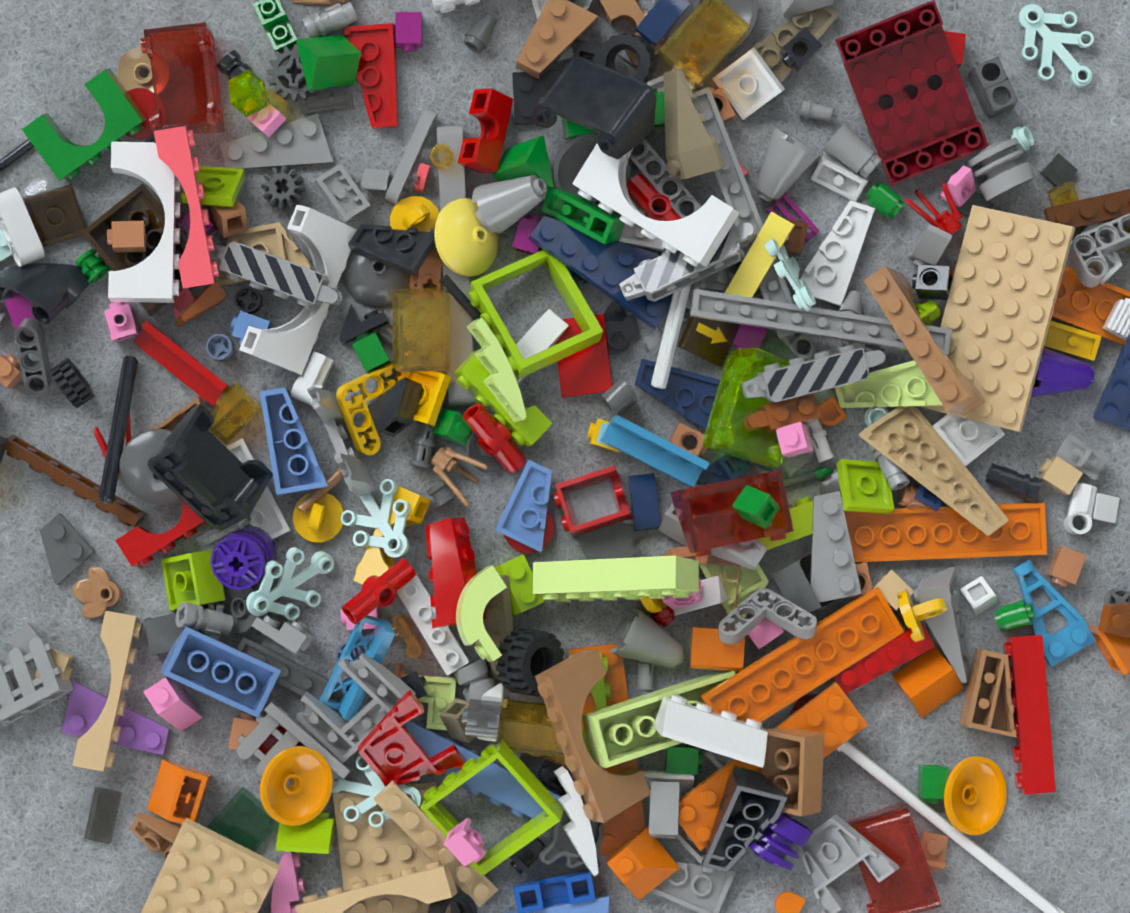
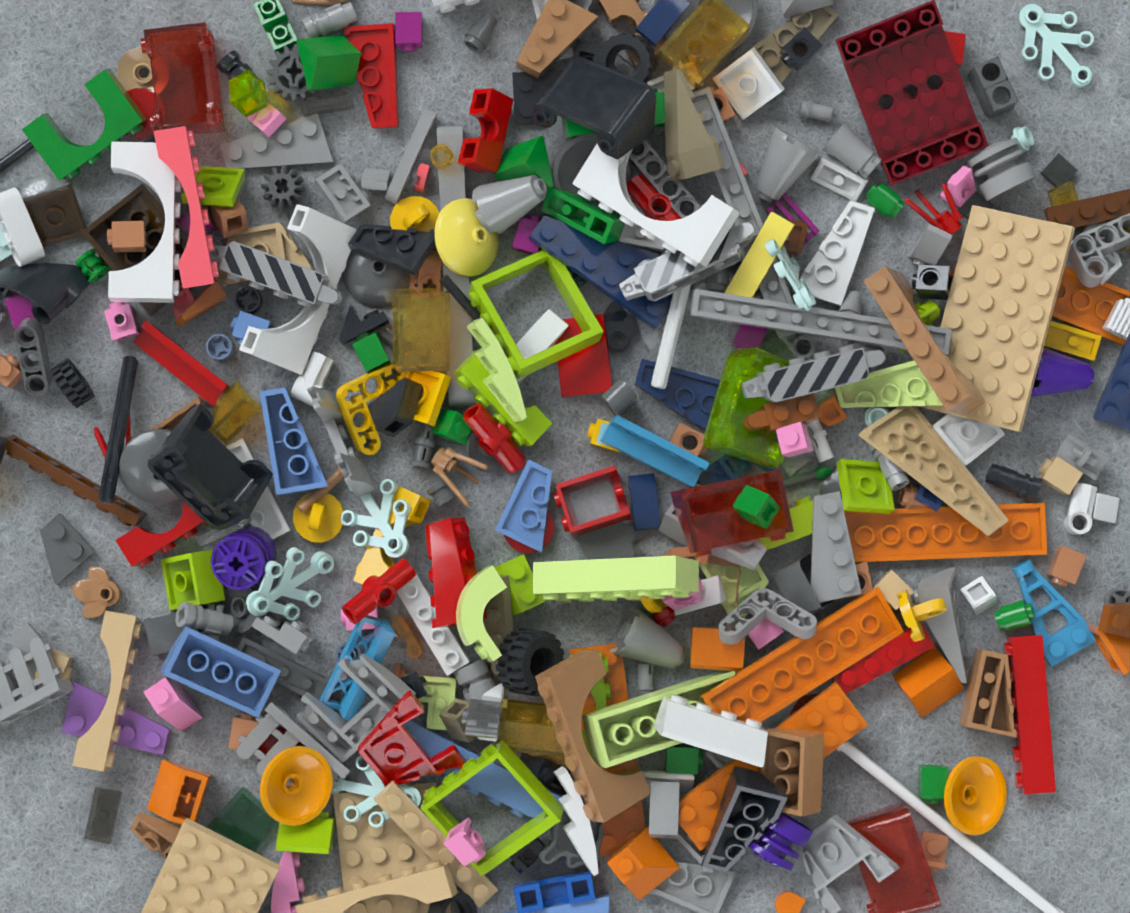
dark brown tile [678,316,740,367] -> none

